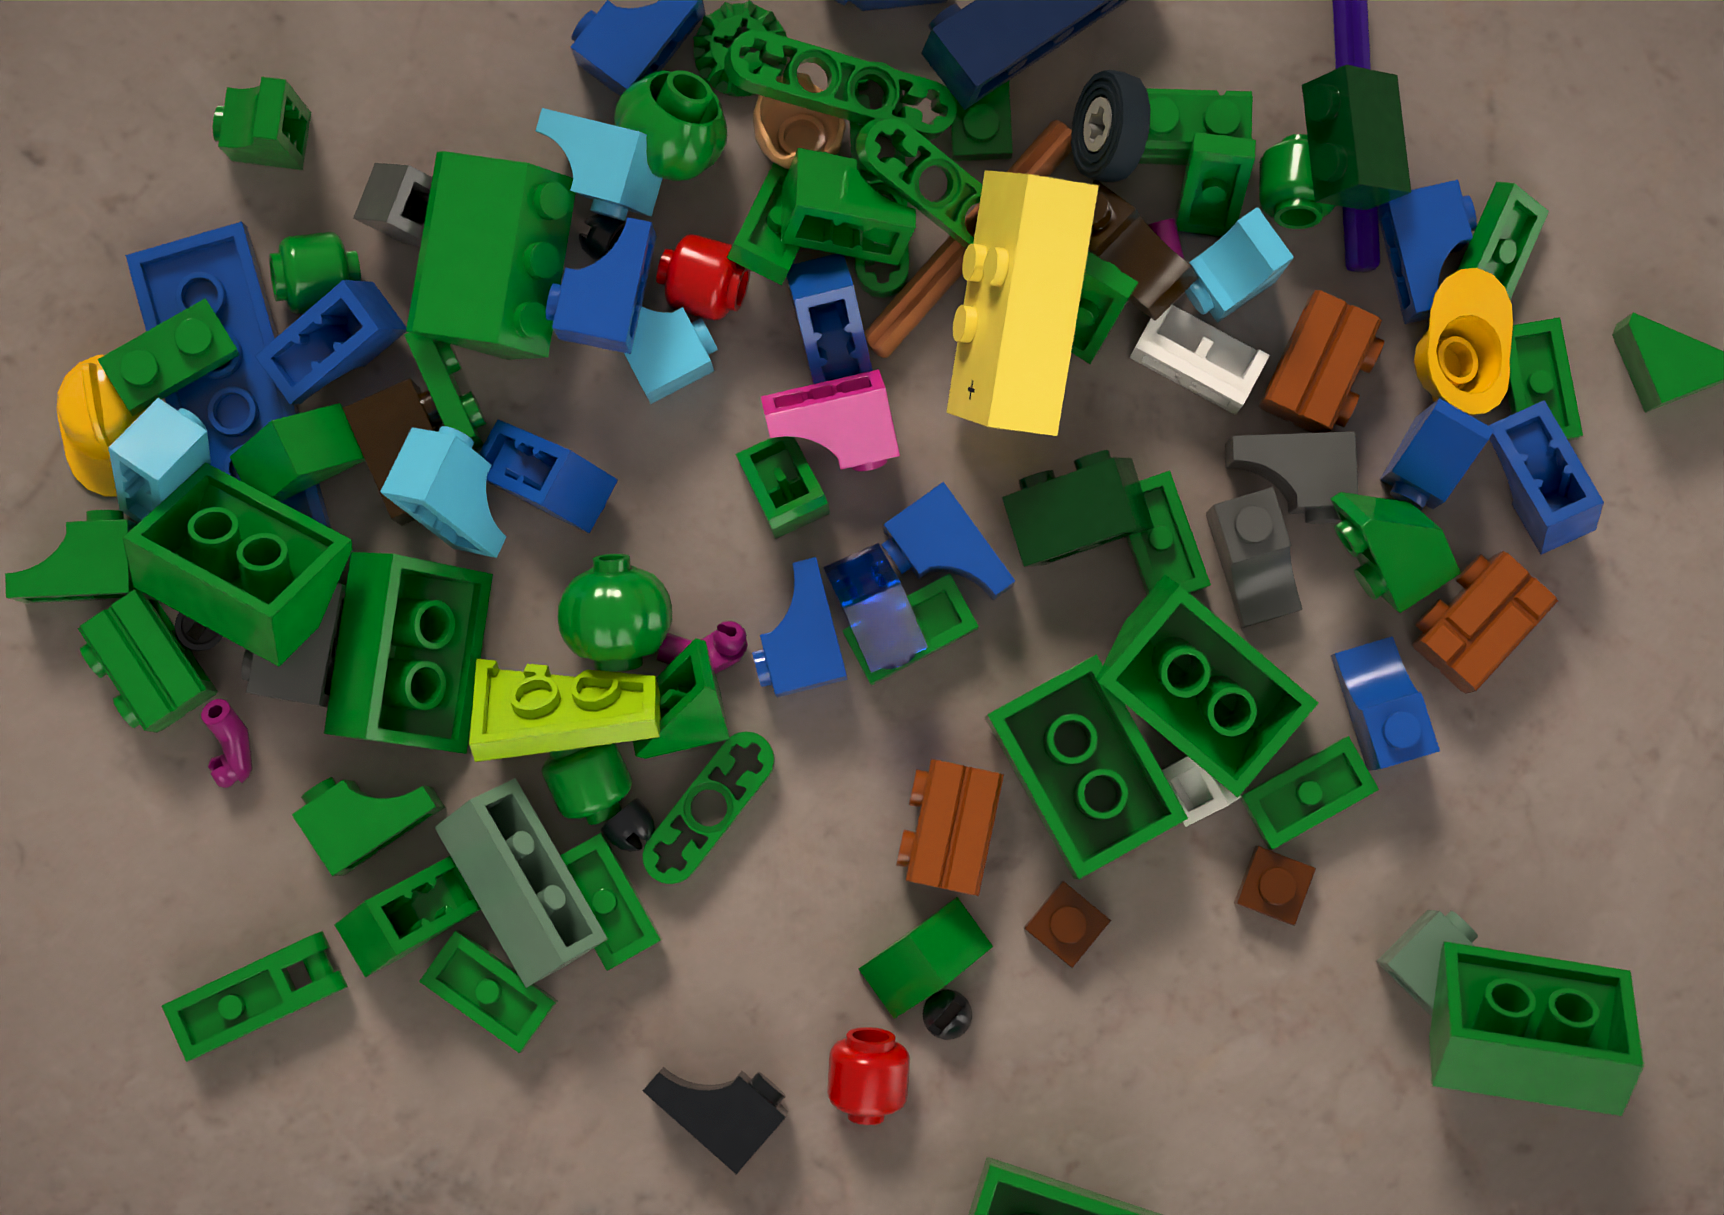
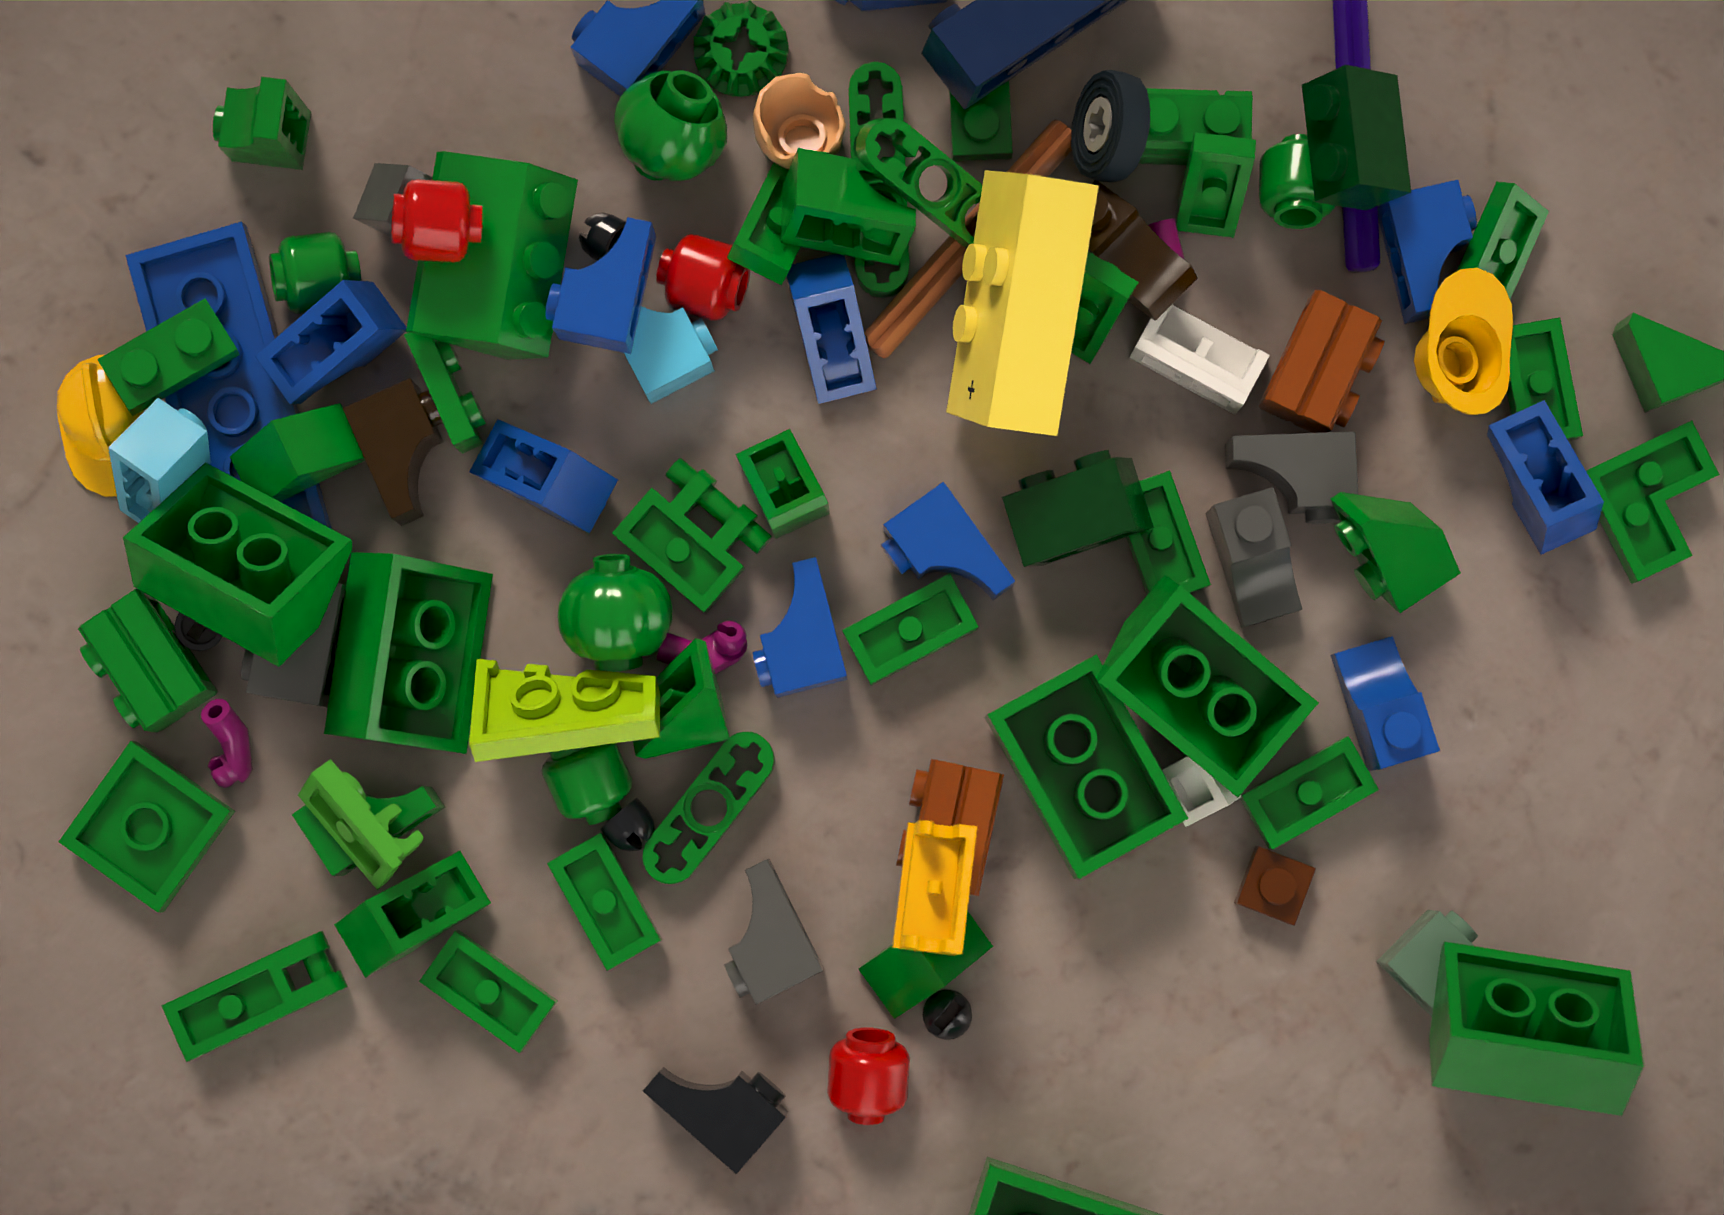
green arch [5,510,137,603] -> none
medium azure arch [380,426,507,558] -> none
sand green brick [434,778,608,988] -> none
medium azure arch [535,108,663,221] -> none
green beam [724,29,957,141] -> none
dark pink arch [761,369,900,471] -> none
clear blue arch [823,543,928,673] -> none
reddish brown plate [1024,881,1111,968] -> none
medium azure arch [1185,207,1294,323] -> none
blue slope [1380,398,1495,510] -> none
dark orange brick [1412,551,1558,694] -> none
none -> green plate [58,741,235,913]
none -> bright green plate [298,759,423,890]
none -> red head [391,179,482,263]
none -> green plate [612,458,772,614]
none -> dark grey arch [724,859,824,1005]
none -> yellow hinge [892,820,977,956]
none -> green plate [1586,420,1720,584]

